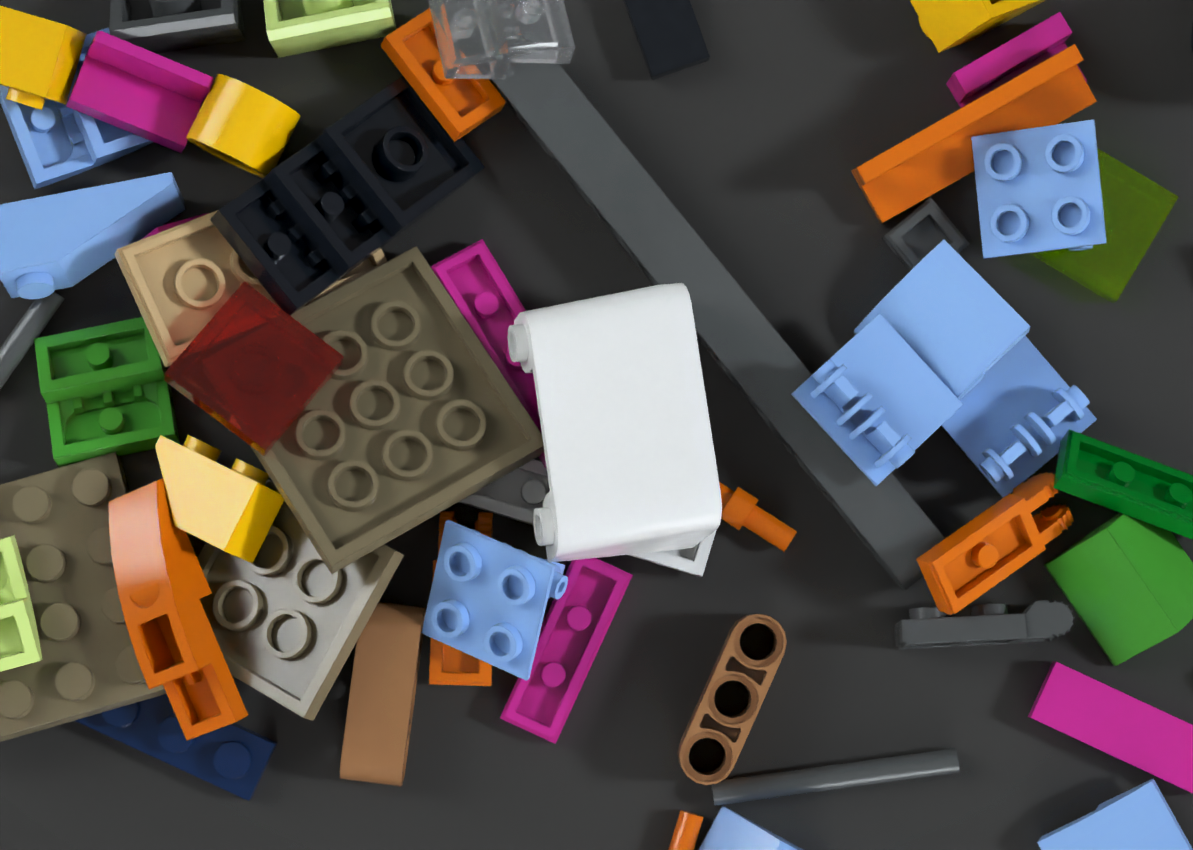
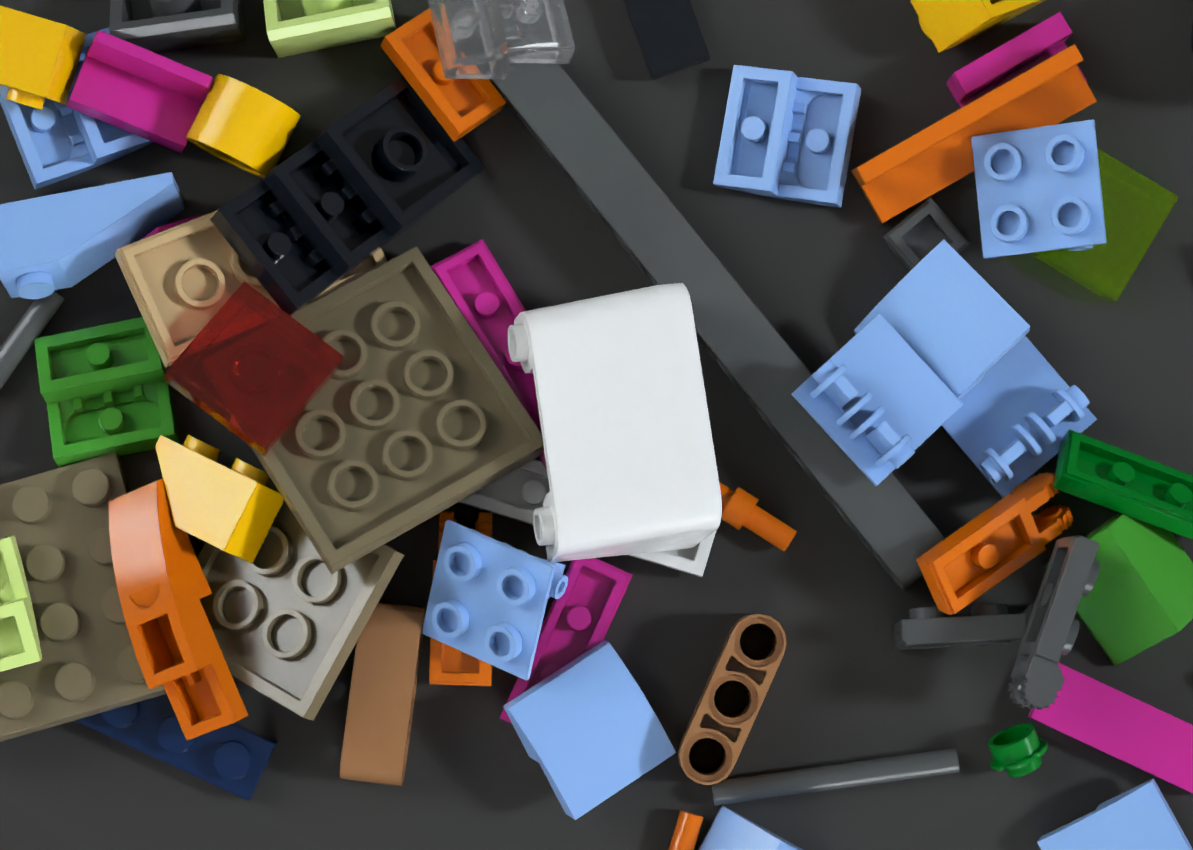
none -> light blue slope [503,640,676,820]
none -> light blue slope [713,65,862,208]
none -> green plate [988,723,1048,777]
none -> dark grey hinge [1007,535,1100,710]

